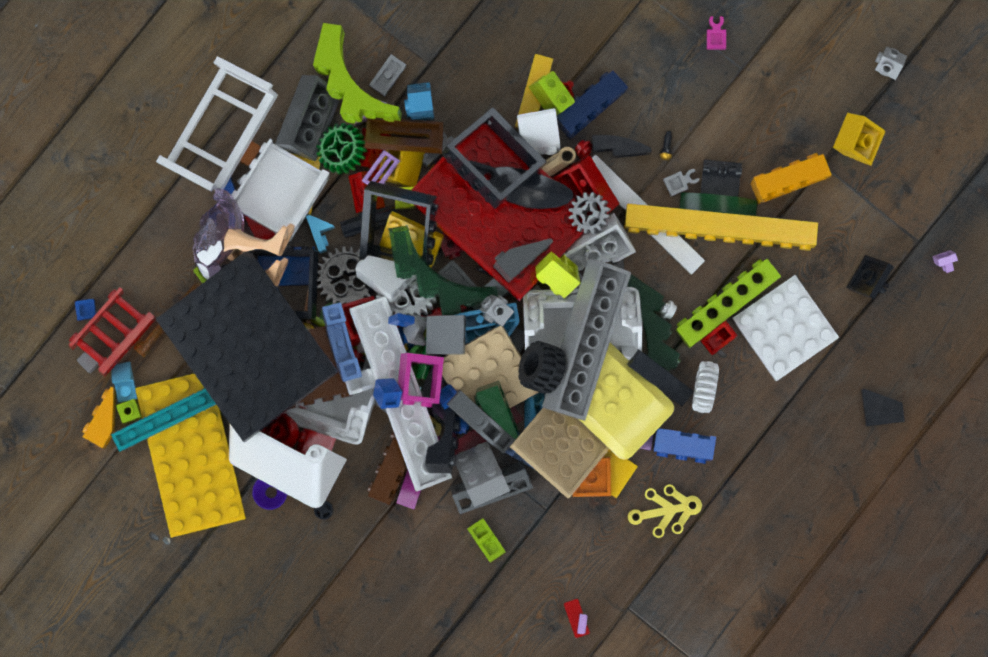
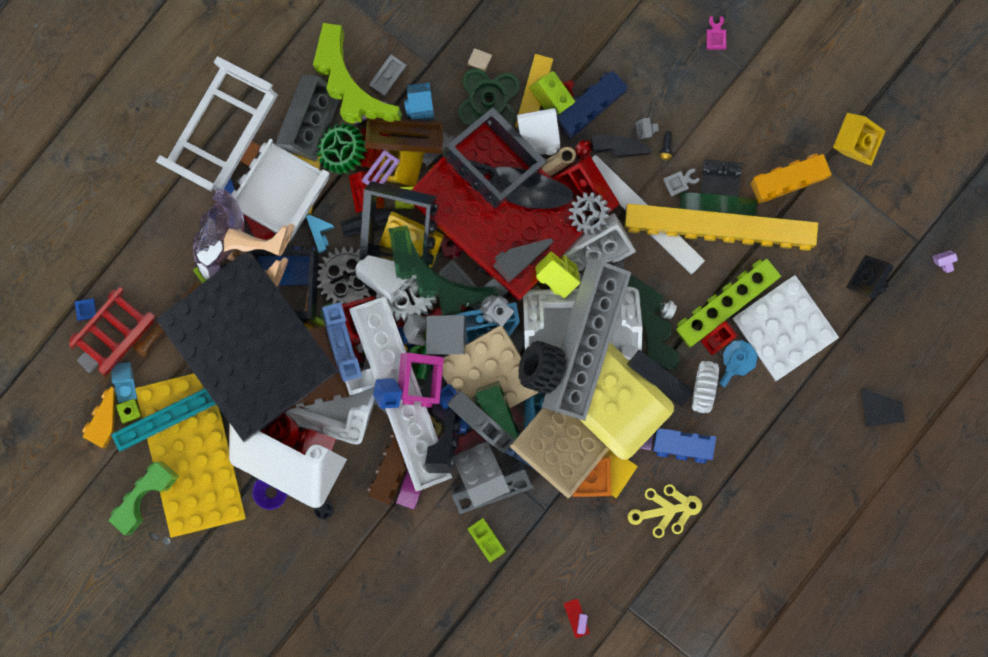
blue tile [388,313,415,327] -> none
light grey brick [875,46,907,80] -> none
none -> bright green arch [108,461,179,536]
none -> dark green plant [458,68,520,126]
none -> tan slope [467,48,492,72]
none -> light grey tile [635,118,659,141]
none -> dark azure piece [719,340,758,387]

